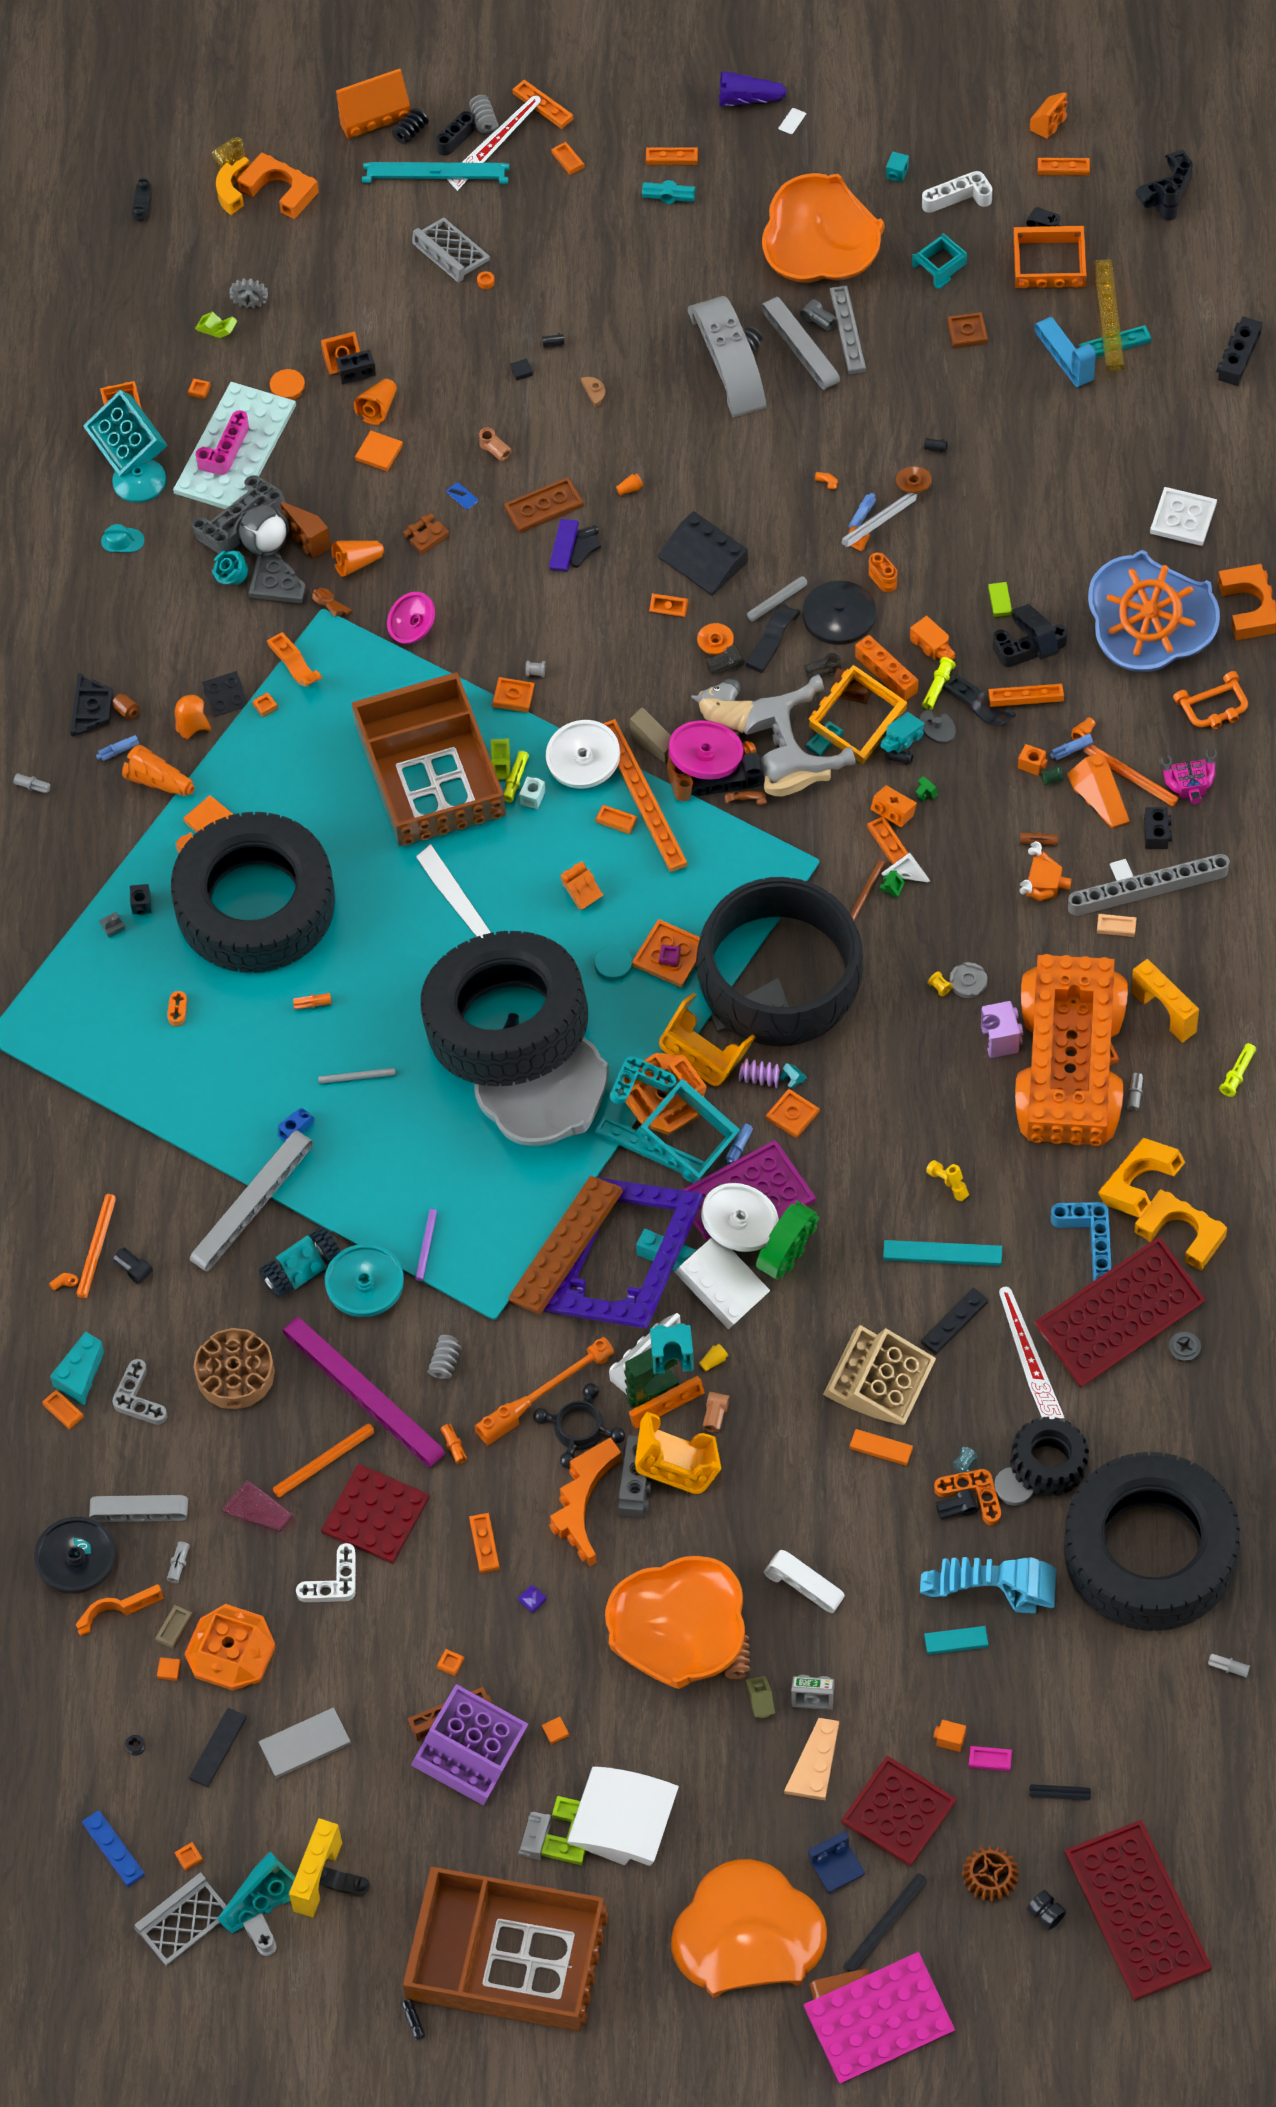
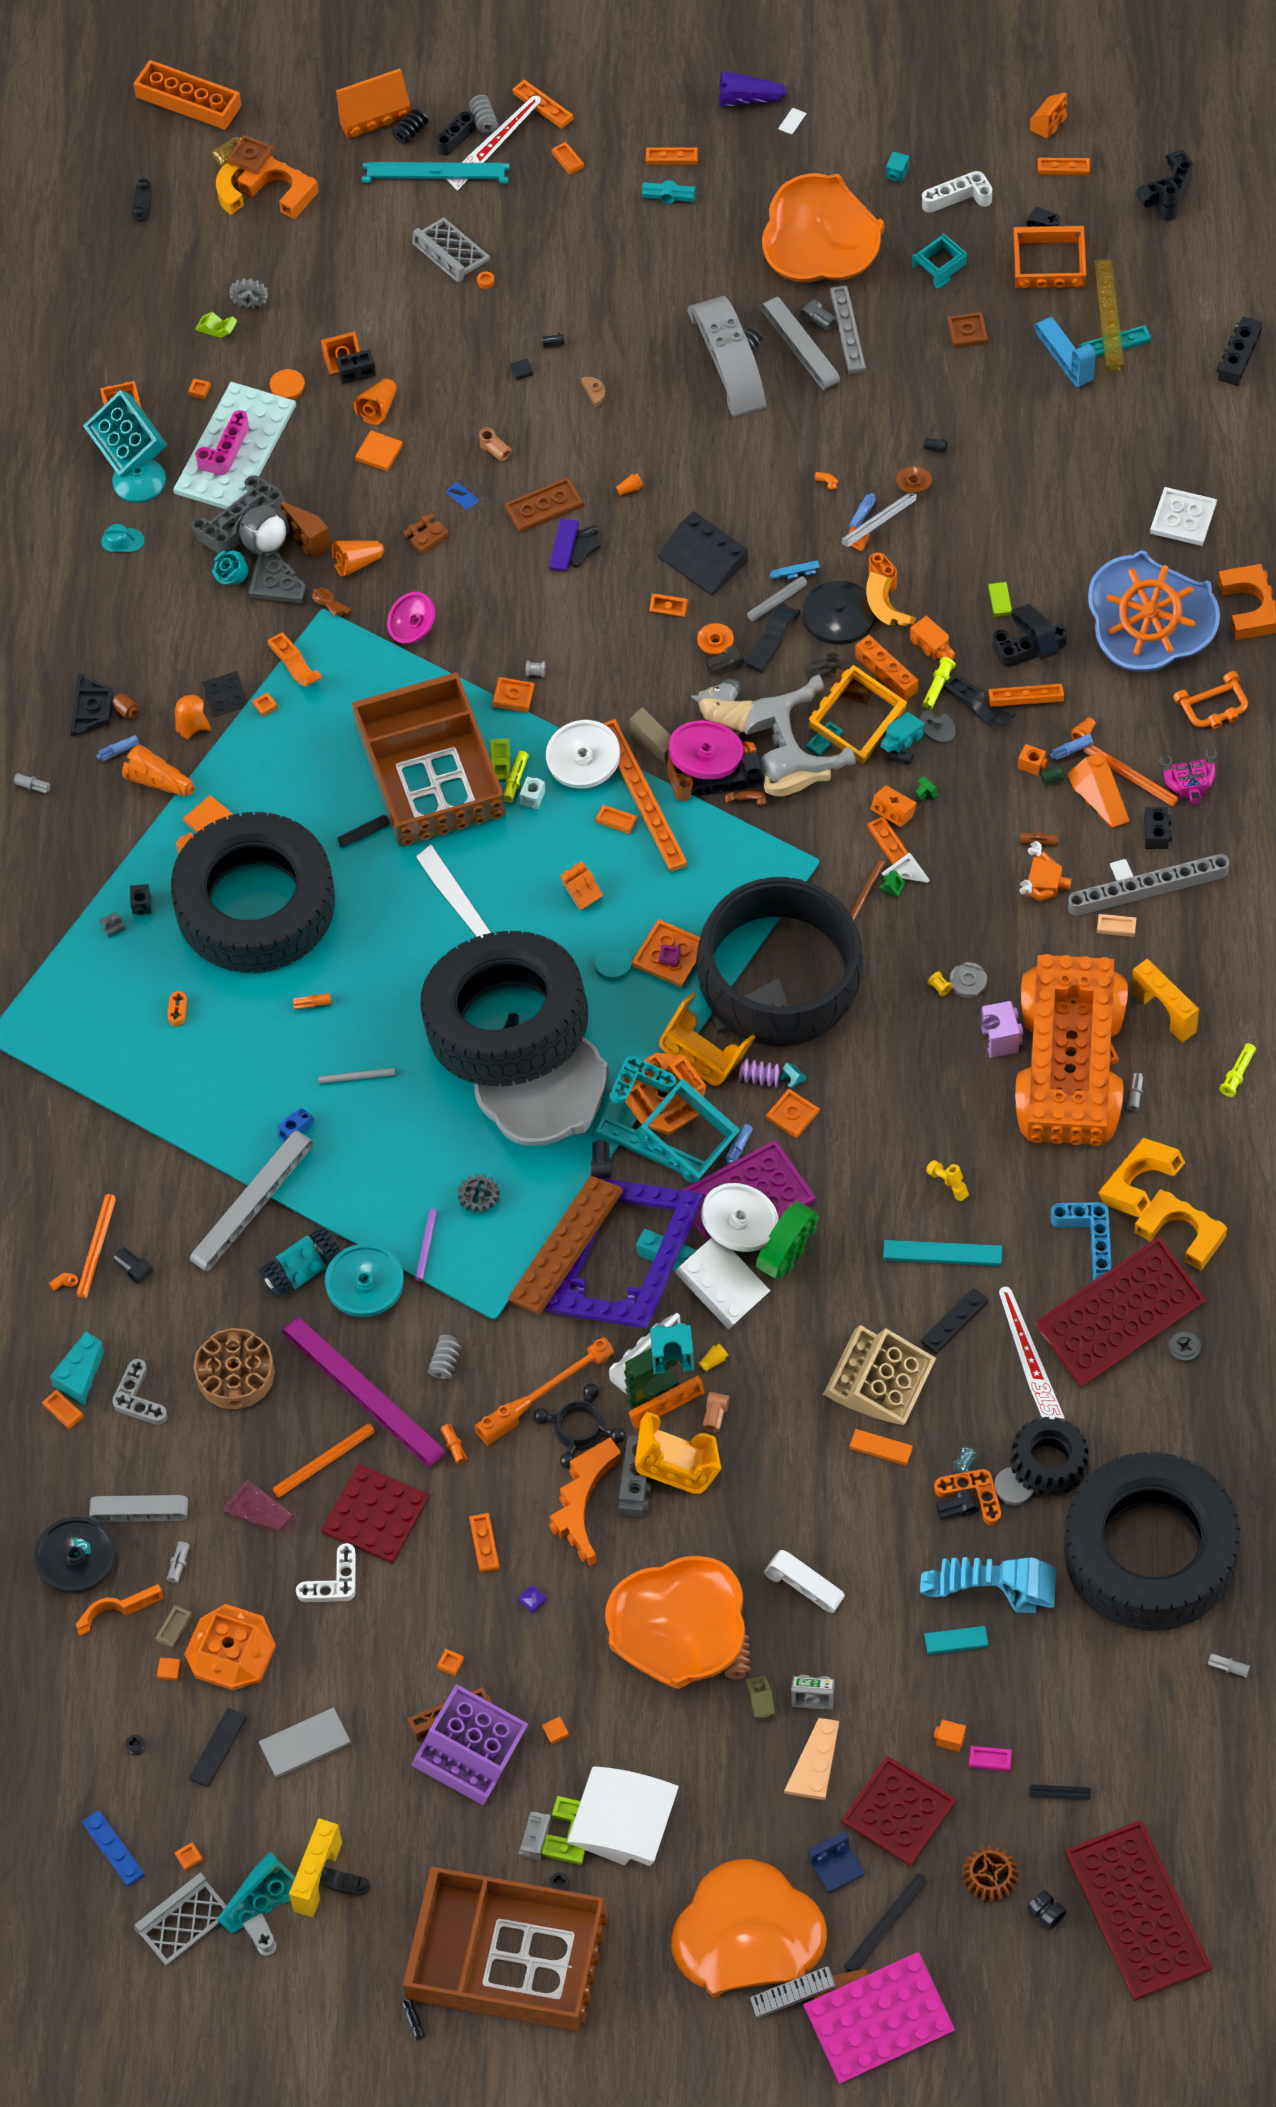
none -> orange brick [133,60,242,130]
none -> dark orange tile [227,135,274,174]
none -> black axle [337,815,389,847]
none -> dark grey gear [458,1173,500,1215]
none -> black bush [550,1873,569,1891]
none -> black piece [591,1140,611,1178]
none -> light grey tile [750,1966,836,2019]
none -> dark azure hinge [770,560,820,580]
none -> light orange arch [866,572,916,627]

